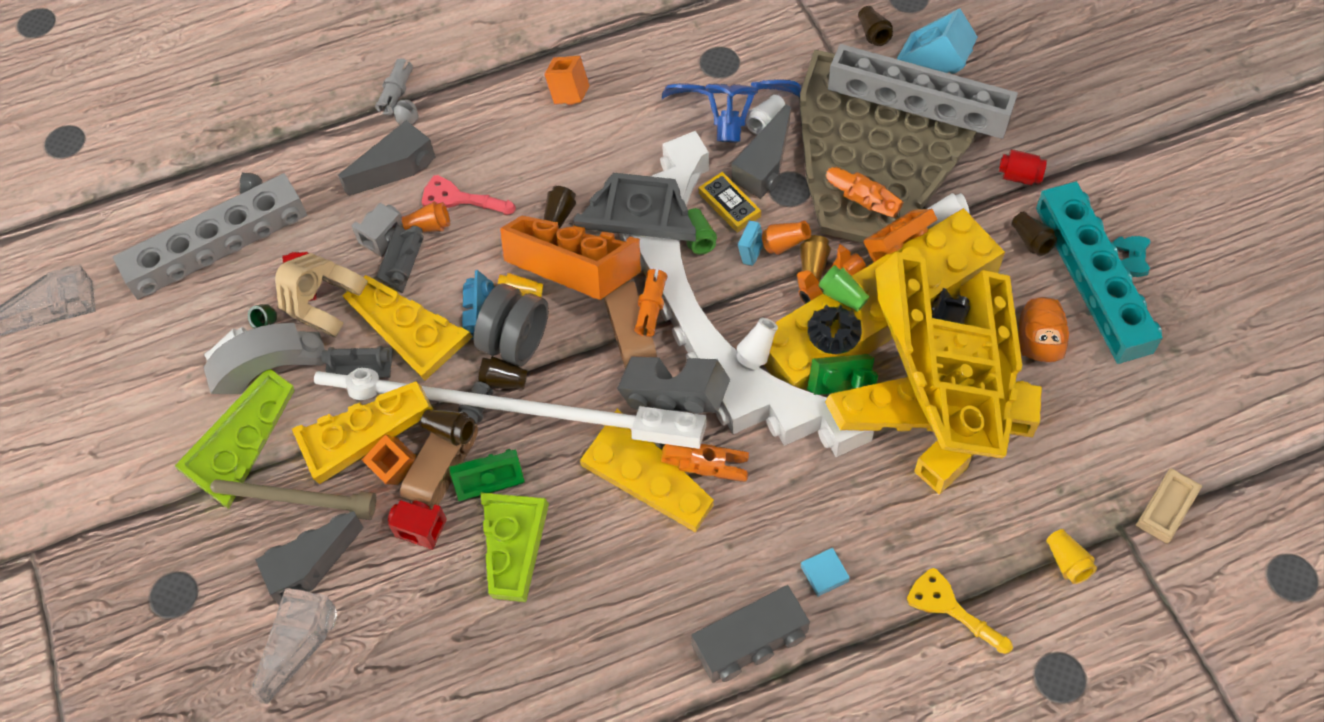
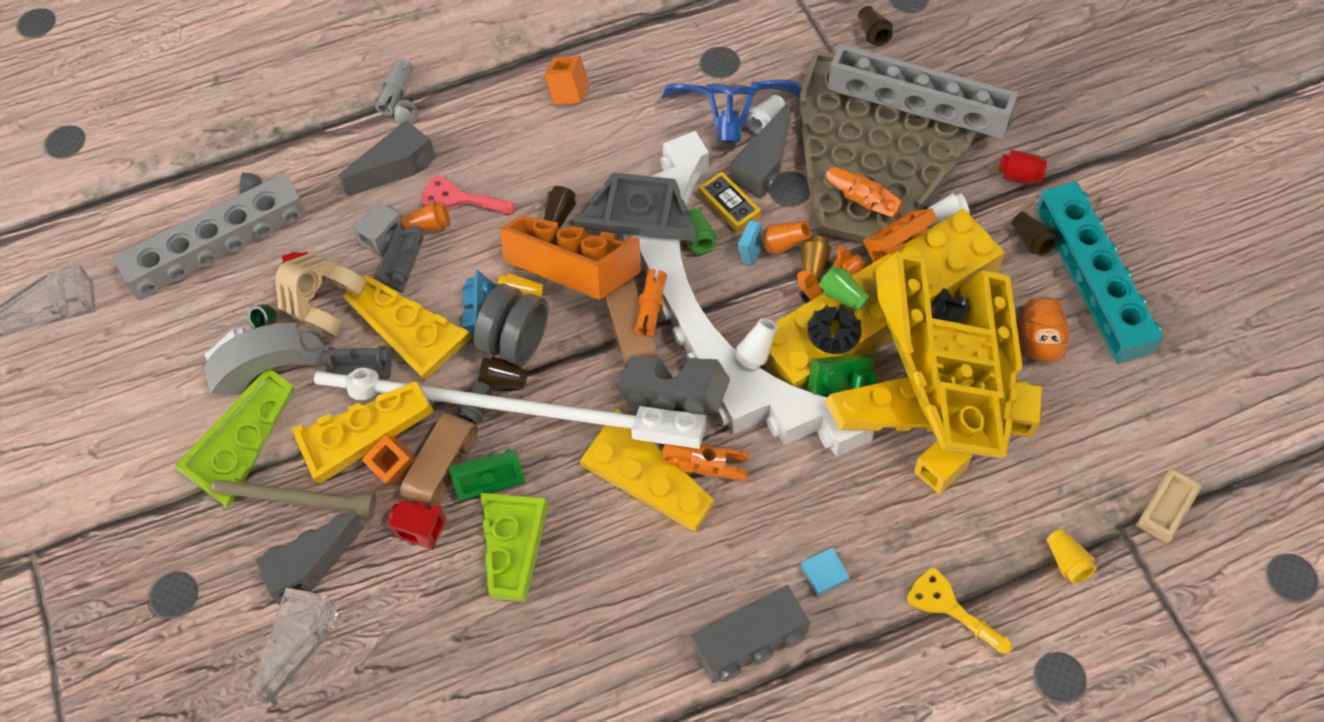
dark brown cone [421,409,475,446] -> none
medium azure slope [897,8,978,74] -> none
teal piece [1113,236,1151,277] -> none

